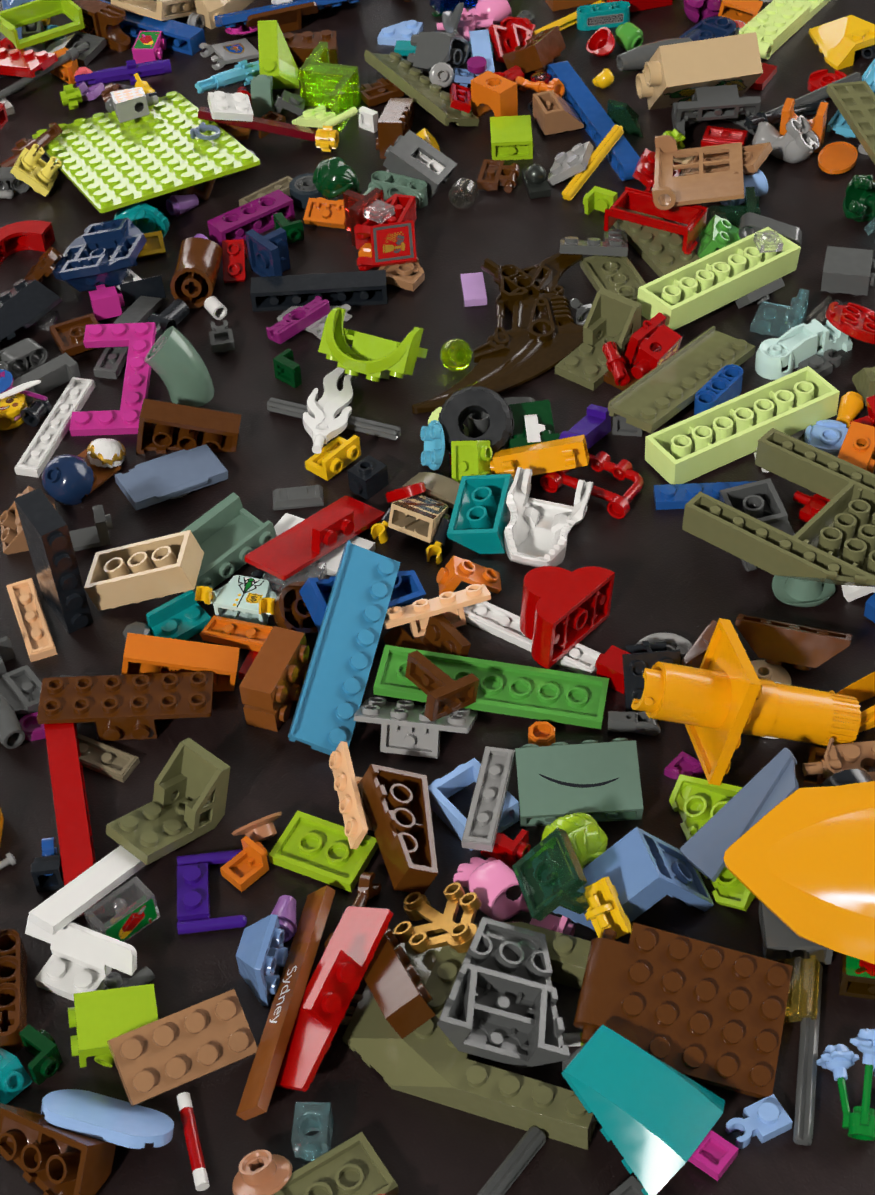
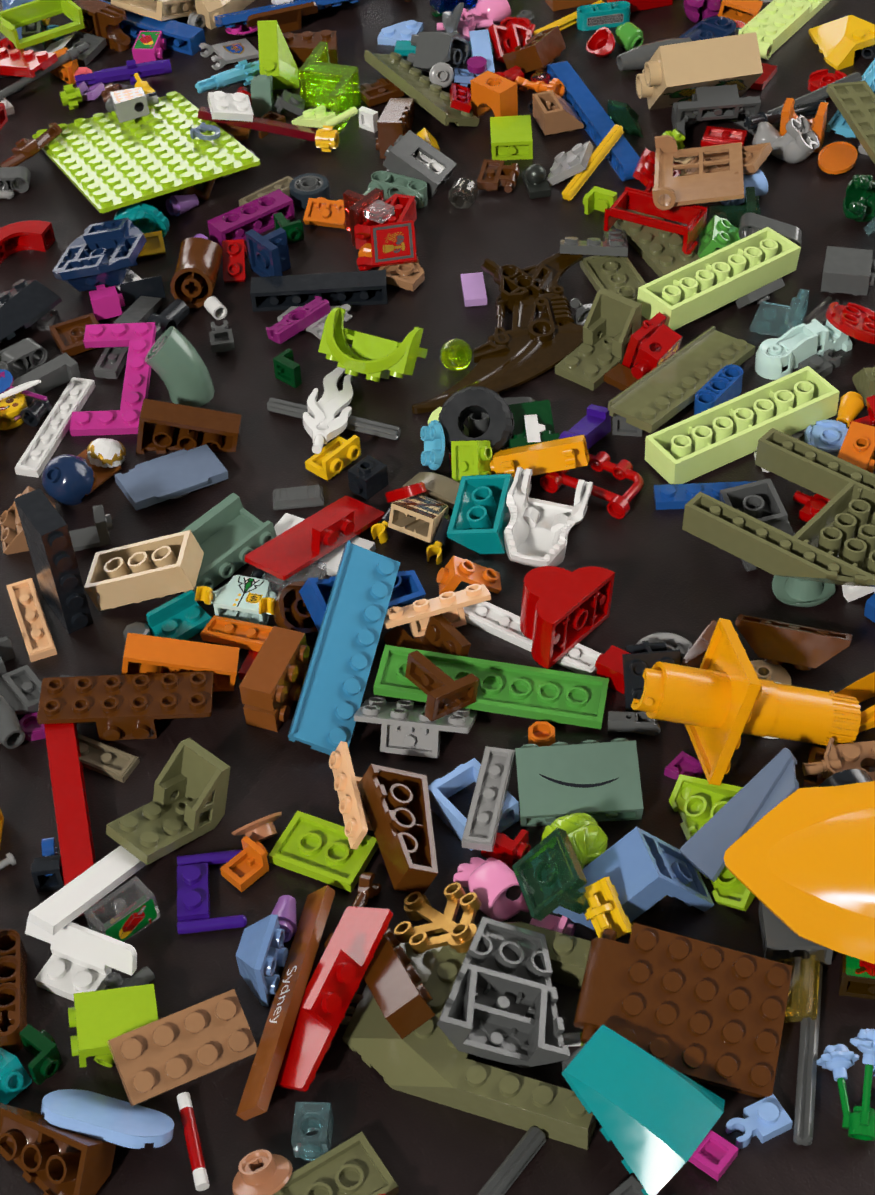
light yellow plate [10,144,62,197] -> none
reddish brown plate [24,247,63,283] -> none
dark green hair [313,157,362,201] -> none
yellow piece [592,68,614,89] -> none
red pin [602,341,630,386] -> none
clear plate [753,230,784,253] -> none

